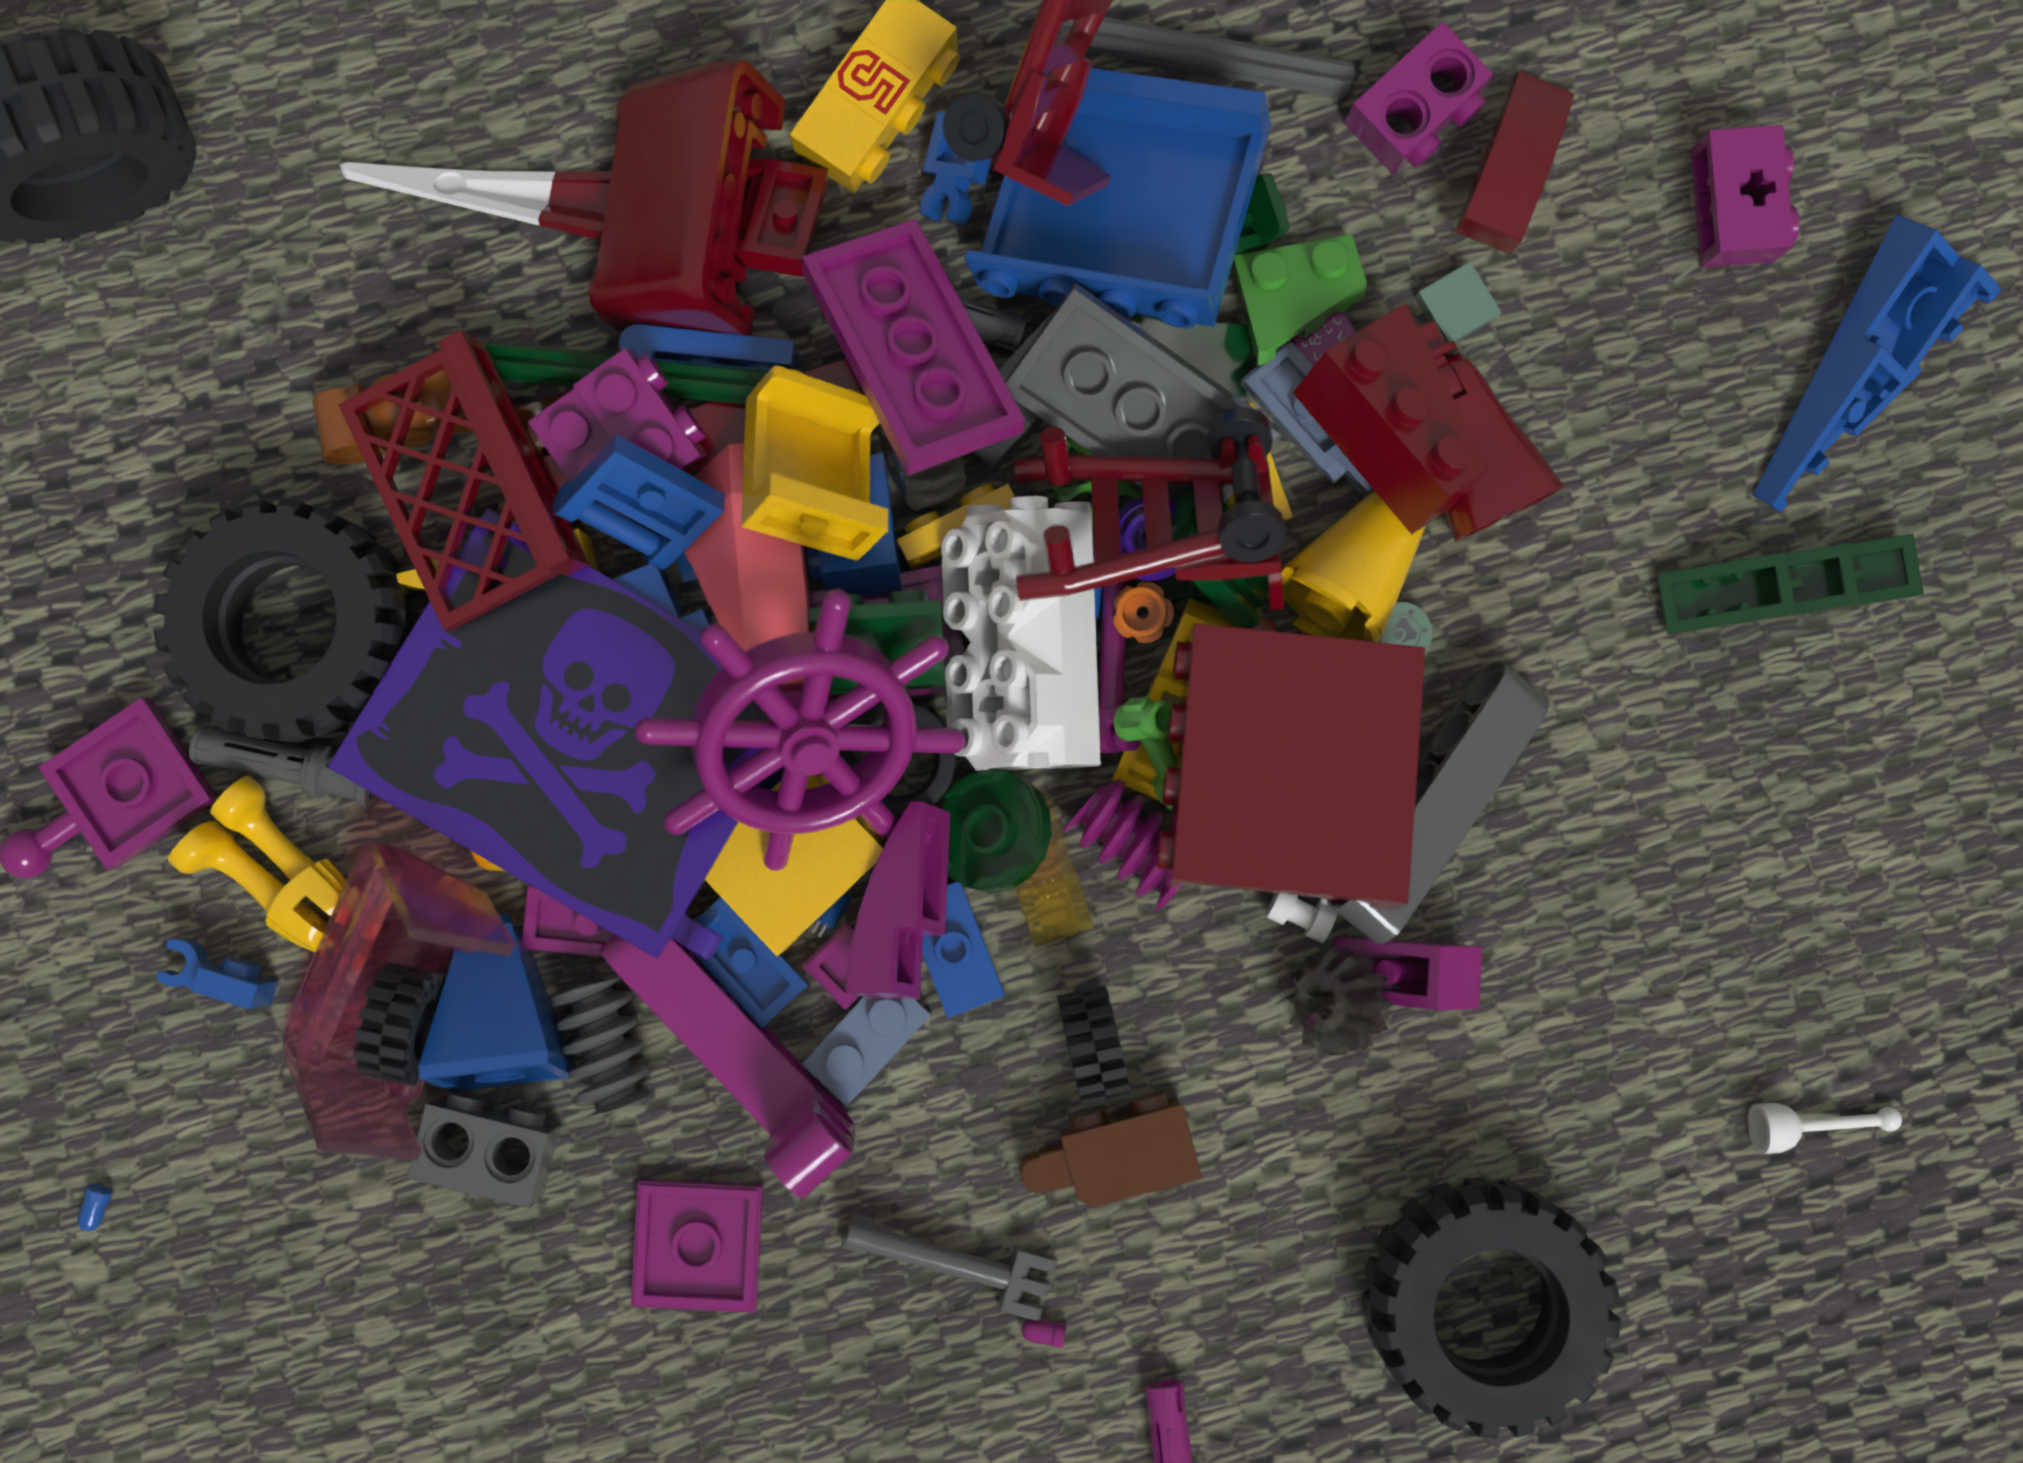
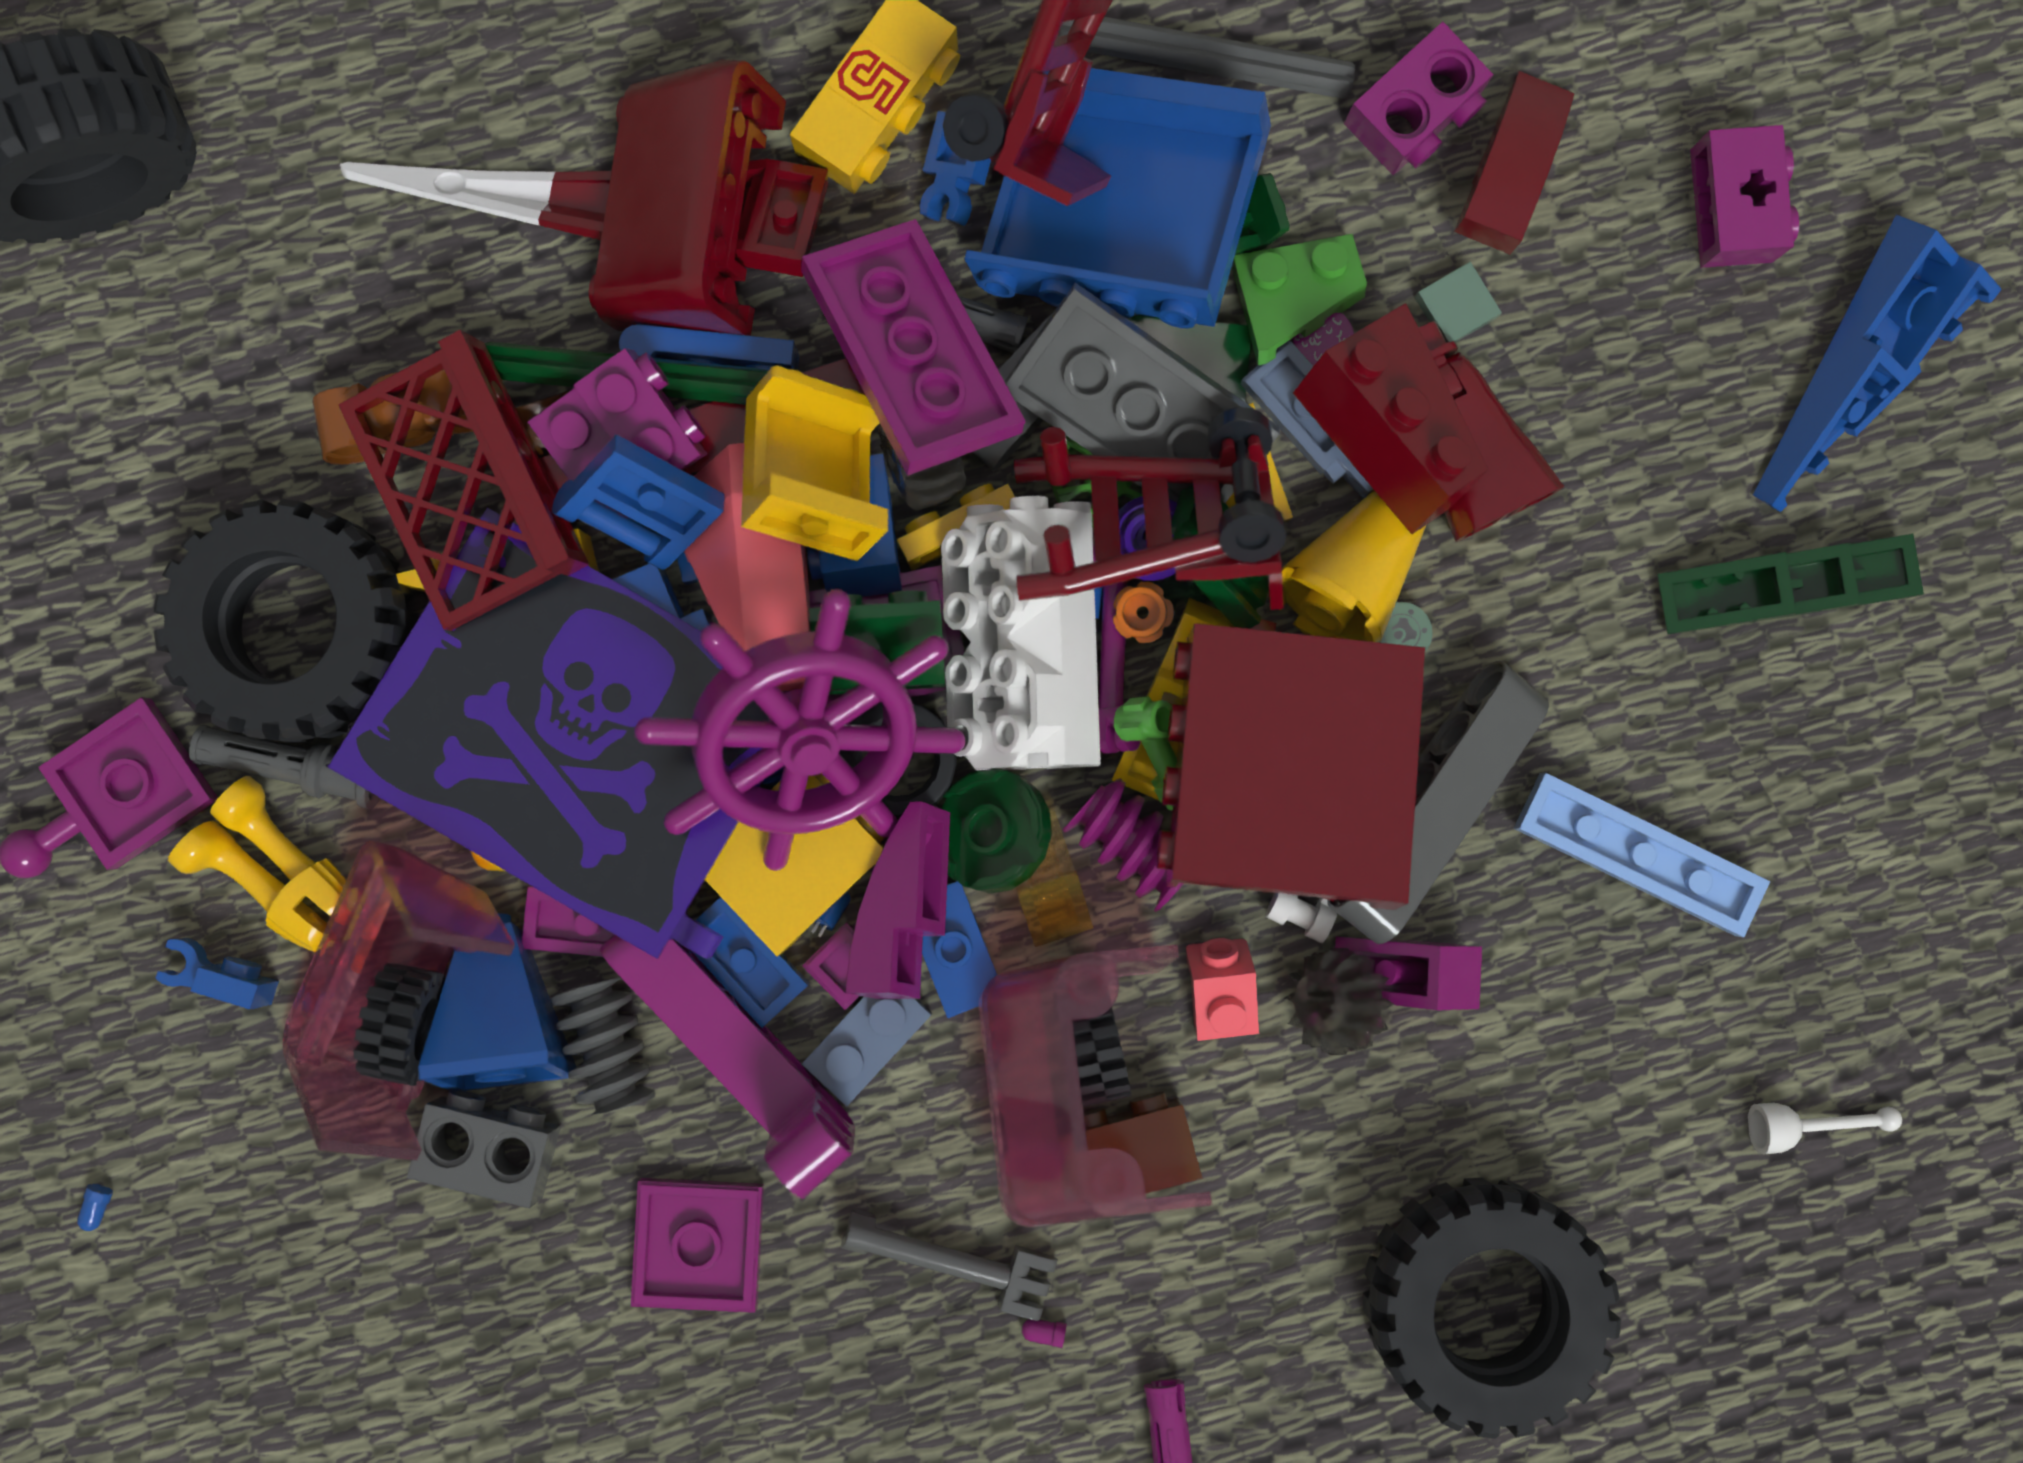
none -> clear pink windscreen [979,944,1212,1228]
none -> coral bracket [1186,938,1259,1041]
none -> light blue plate [1513,773,1770,937]

